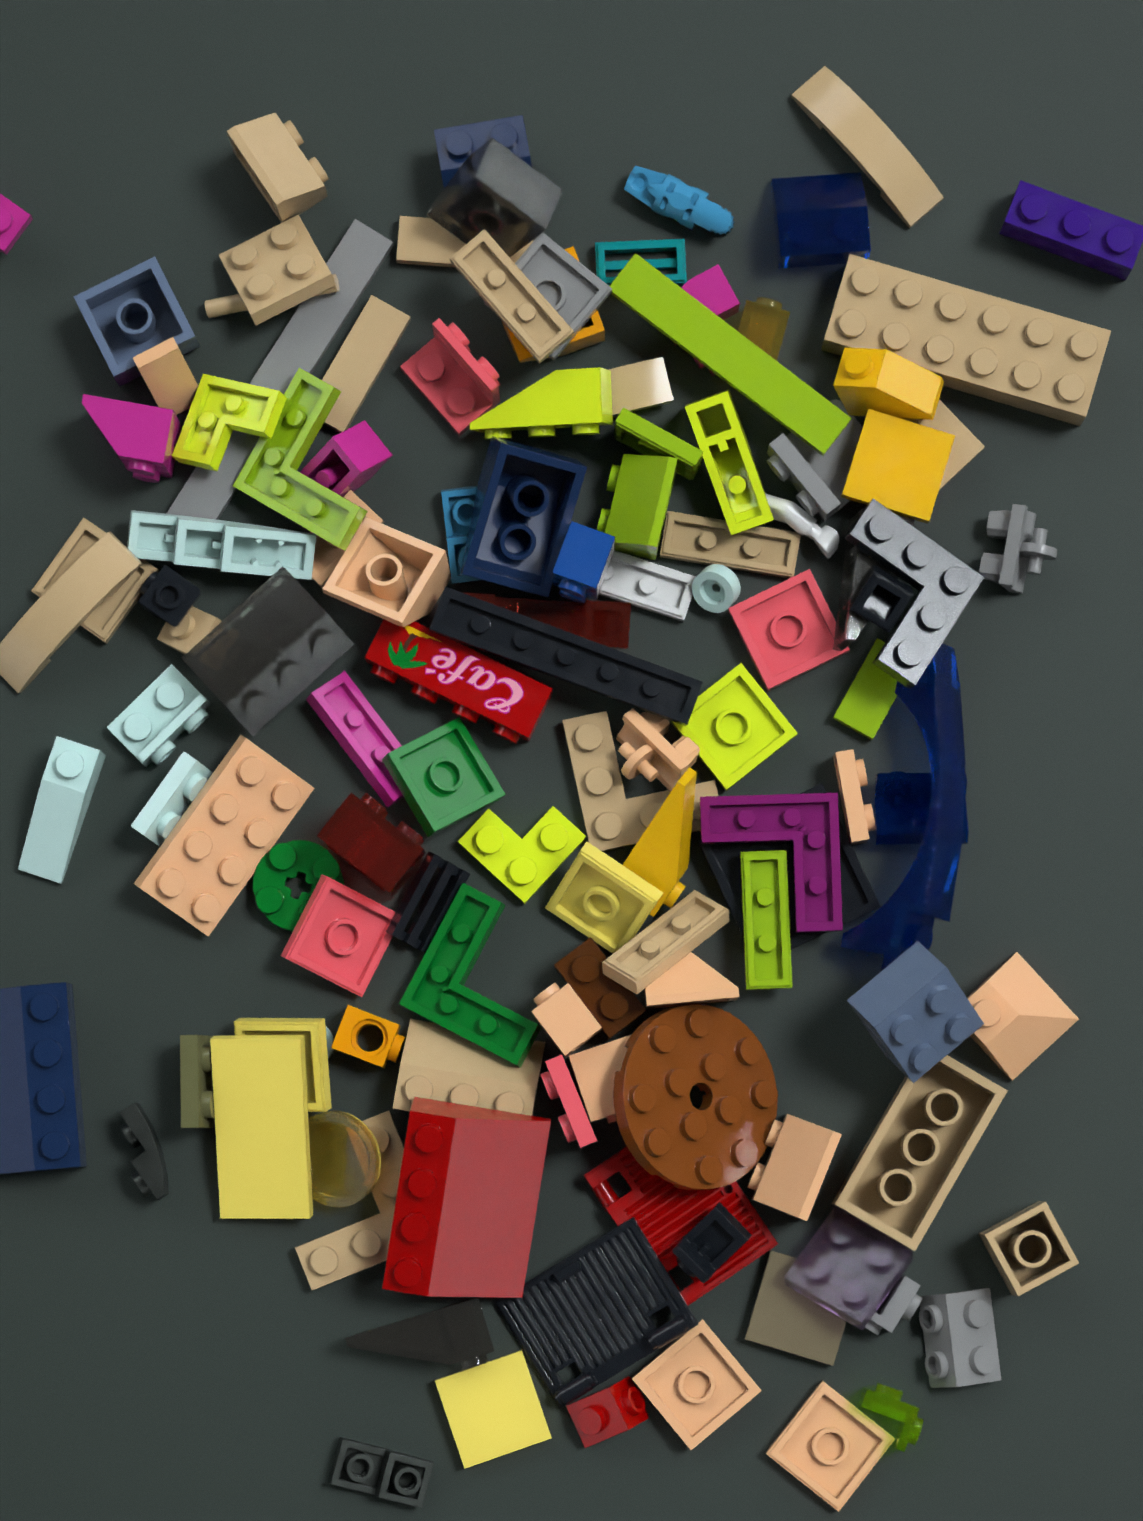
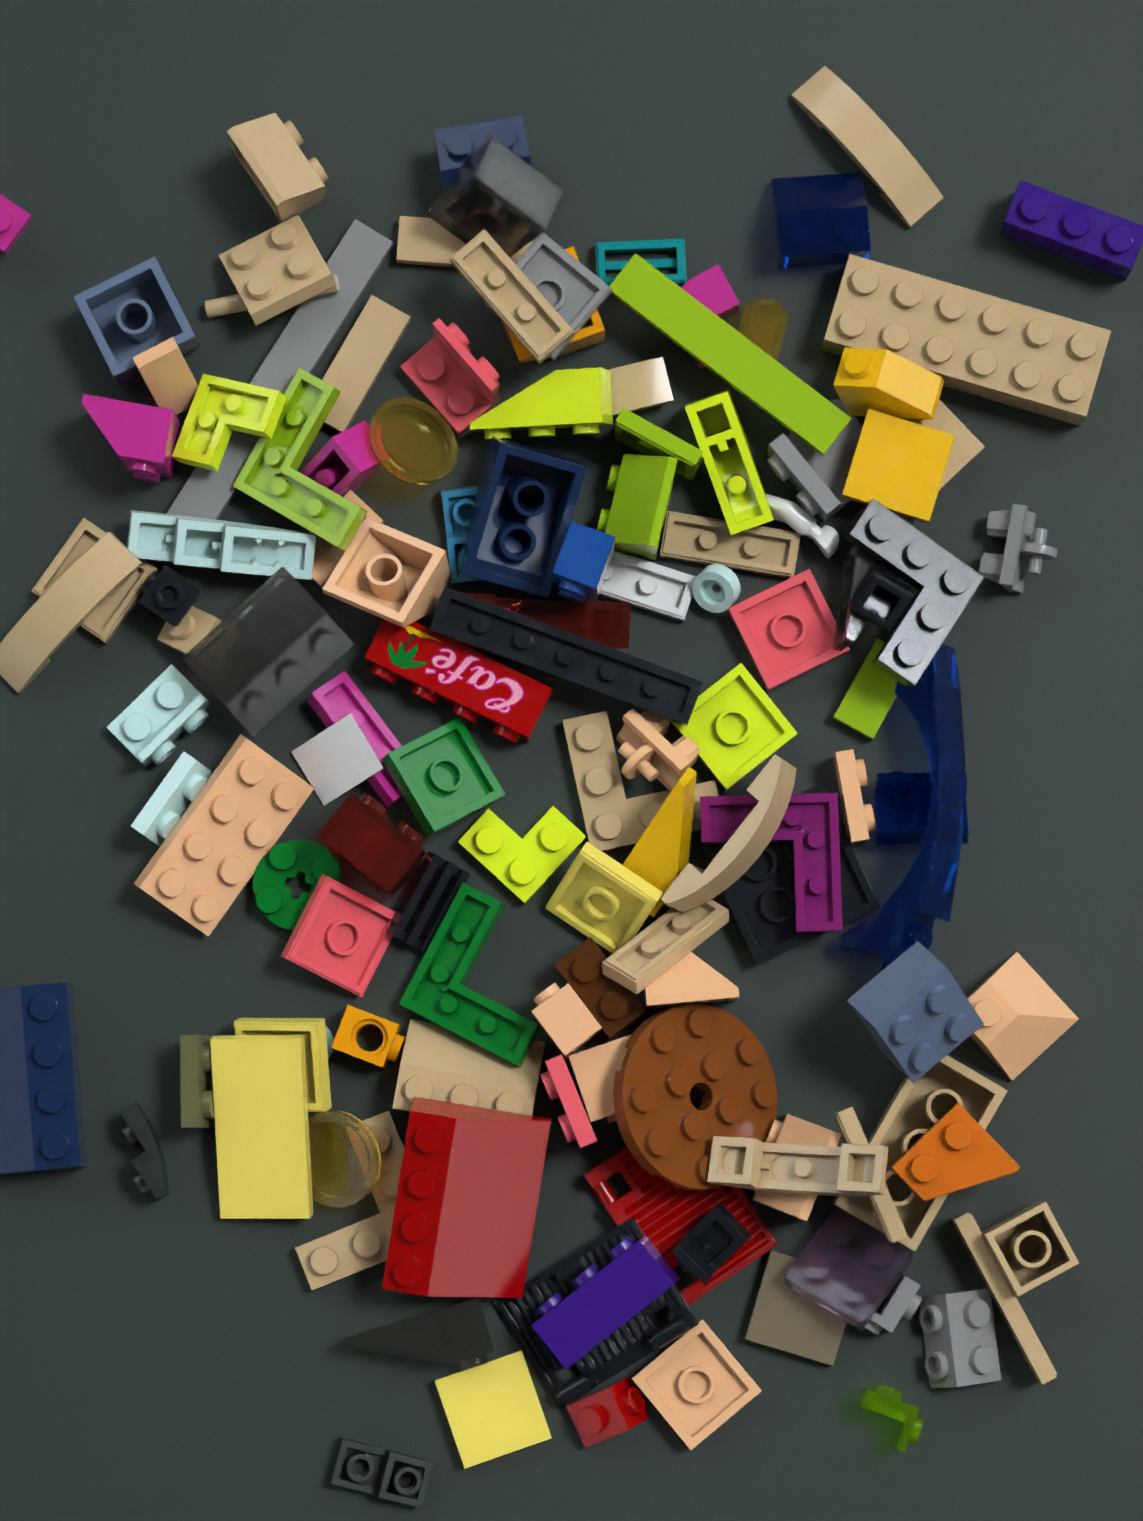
light aqua slope [18,736,106,884] -> none
dark azure hinge [624,165,735,235] -> none
lime tile [740,850,792,990] -> none
light nougat tile [766,1380,895,1512] -> none
none -> white sticker [291,713,383,806]
none -> clear yellow piece [369,397,458,485]
none -> dark purple brick [531,1235,680,1369]
none -> tan slope [660,754,797,912]
none -> tan slope [707,1136,889,1196]
none -> tan tile [834,1106,908,1243]
none -> orange wing [890,1103,1021,1201]
none -> tan tile [951,1212,1057,1385]

